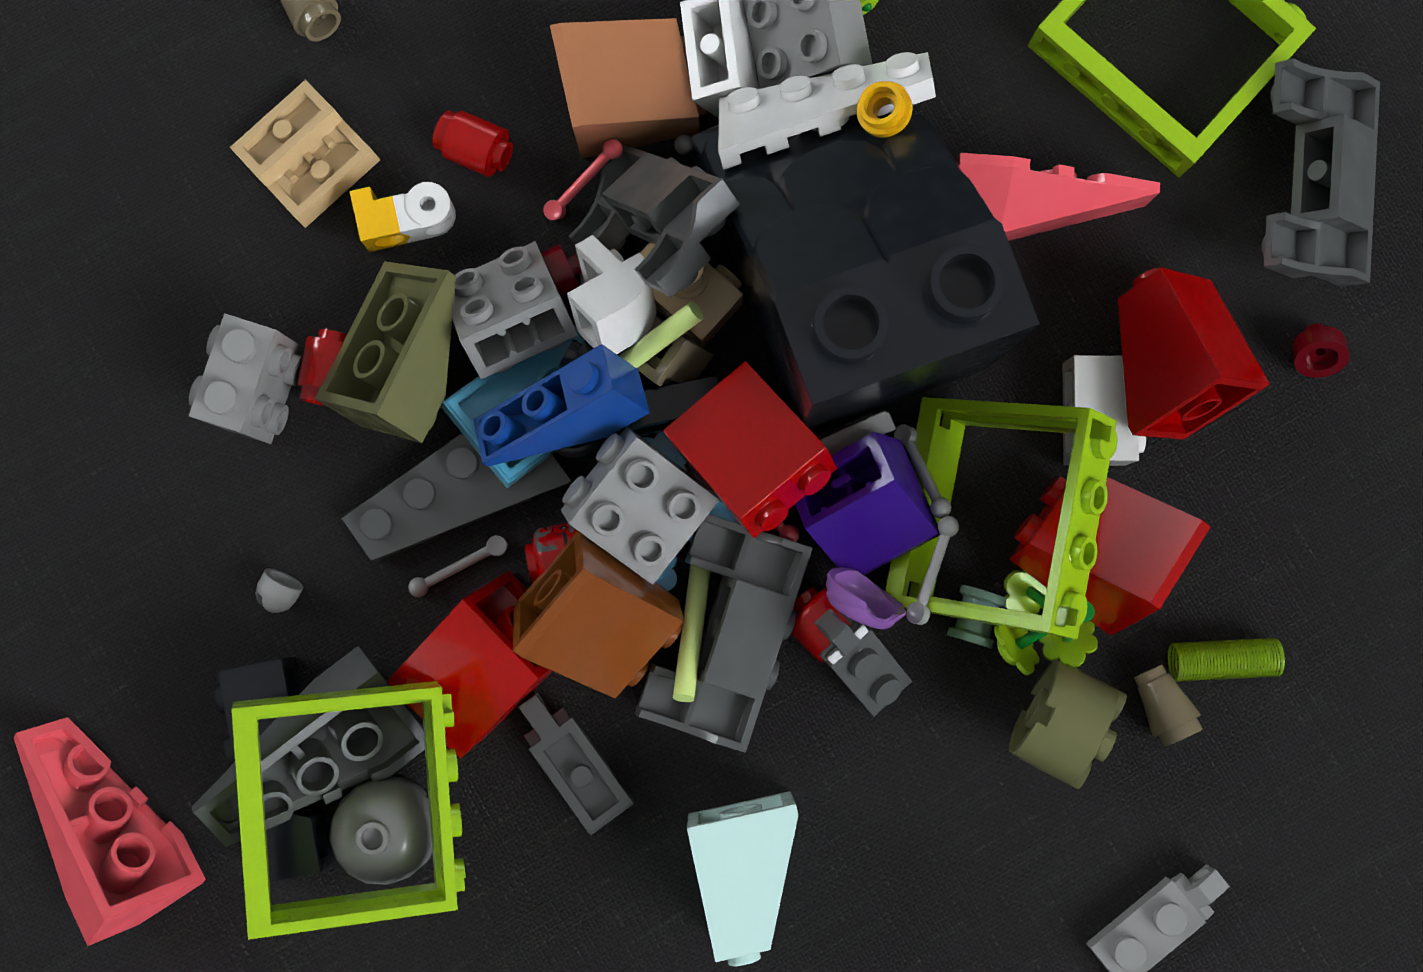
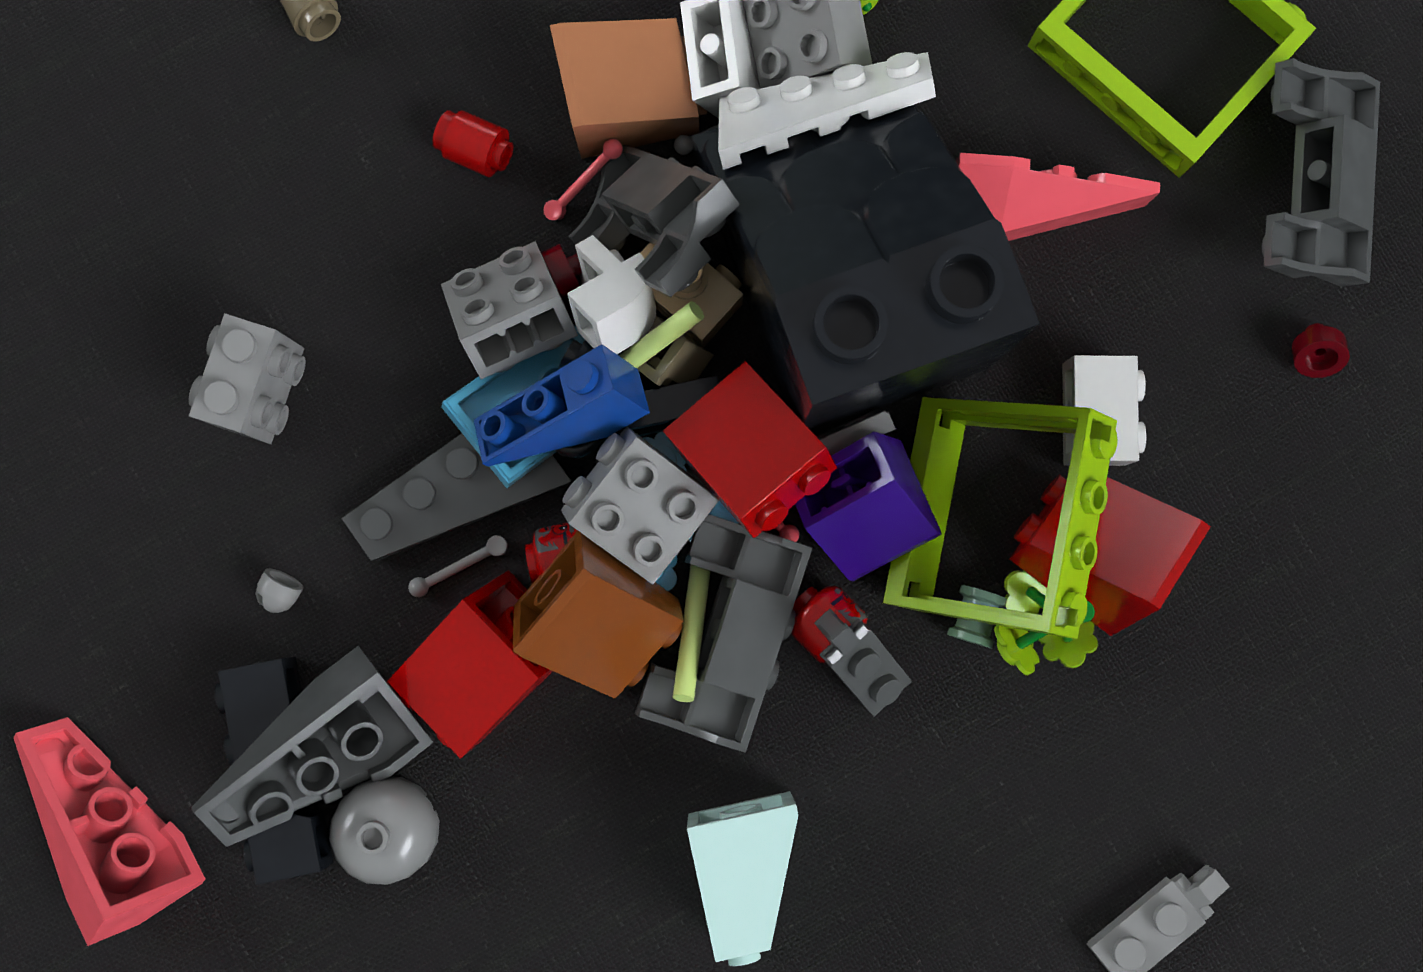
tan slope [230,79,380,228] -> none
lime window [231,681,466,940] -> none
red brick [297,329,347,406] -> none
olive slope [315,261,456,443] -> none
leg [350,182,456,252] -> none
dark grey hinge [519,693,634,835] -> none
medium lavender piece [826,567,906,630] -> none
yellow plate [857,81,913,138] -> none
light grey hinge [894,424,952,518] -> none
light grey hinge [906,516,959,625] -> none
olive brick [1009,660,1127,789] -> none
red slope [1118,267,1270,440] -> none
dark tan cone [1134,664,1203,747] -> none
lime piece [1168,638,1285,682] -> none

